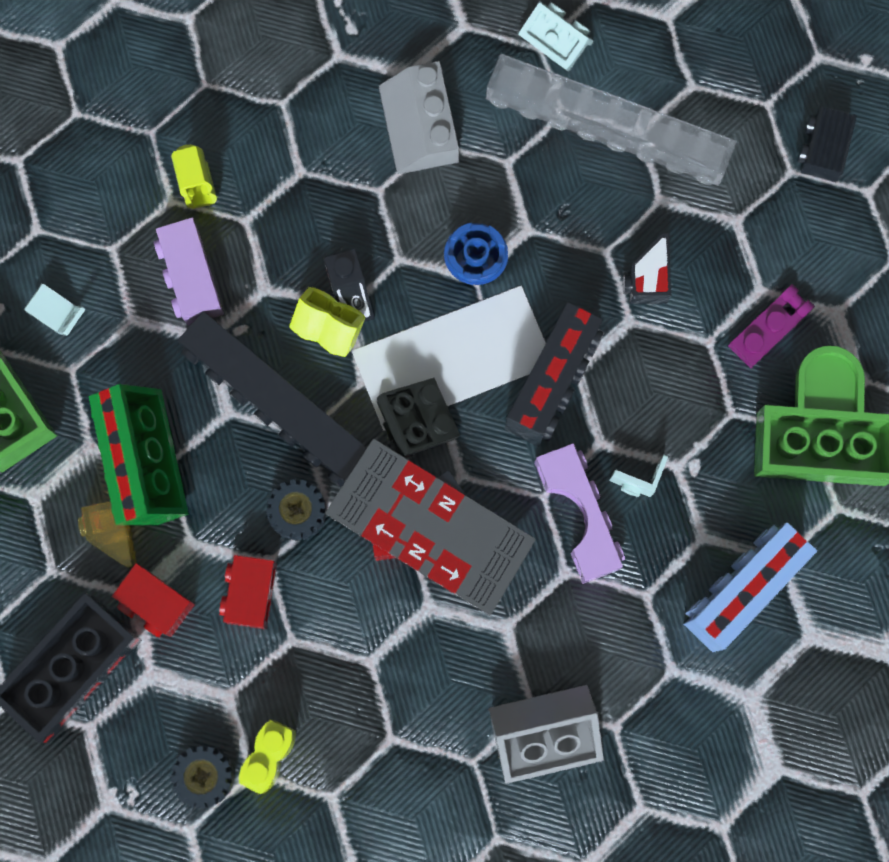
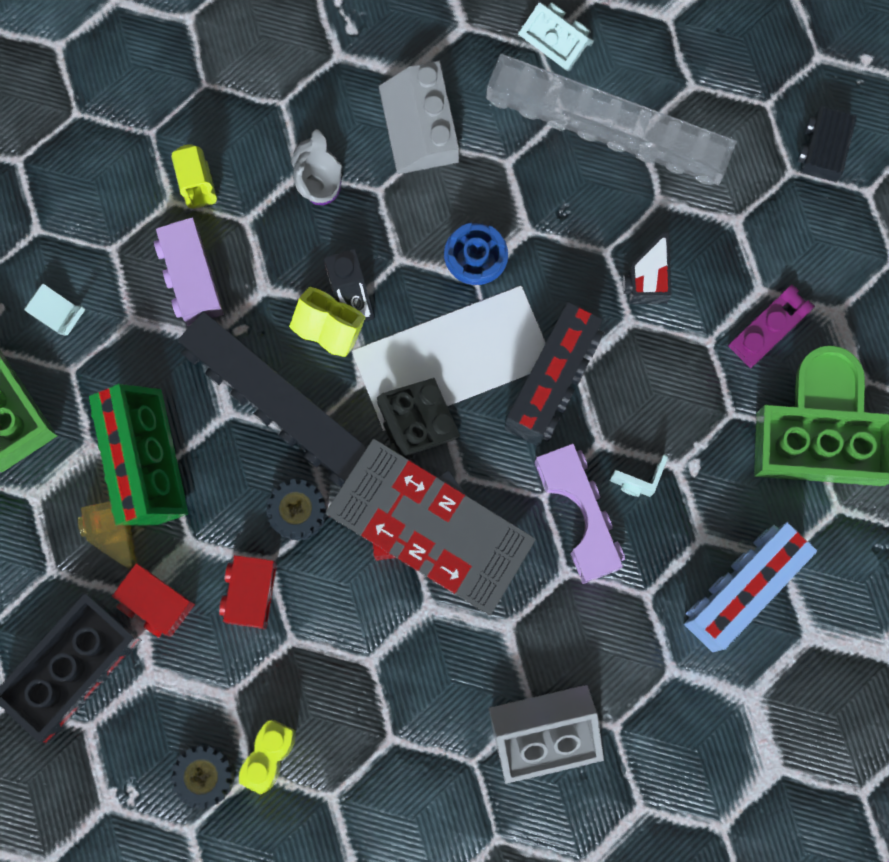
none -> light grey hair [291,129,342,206]

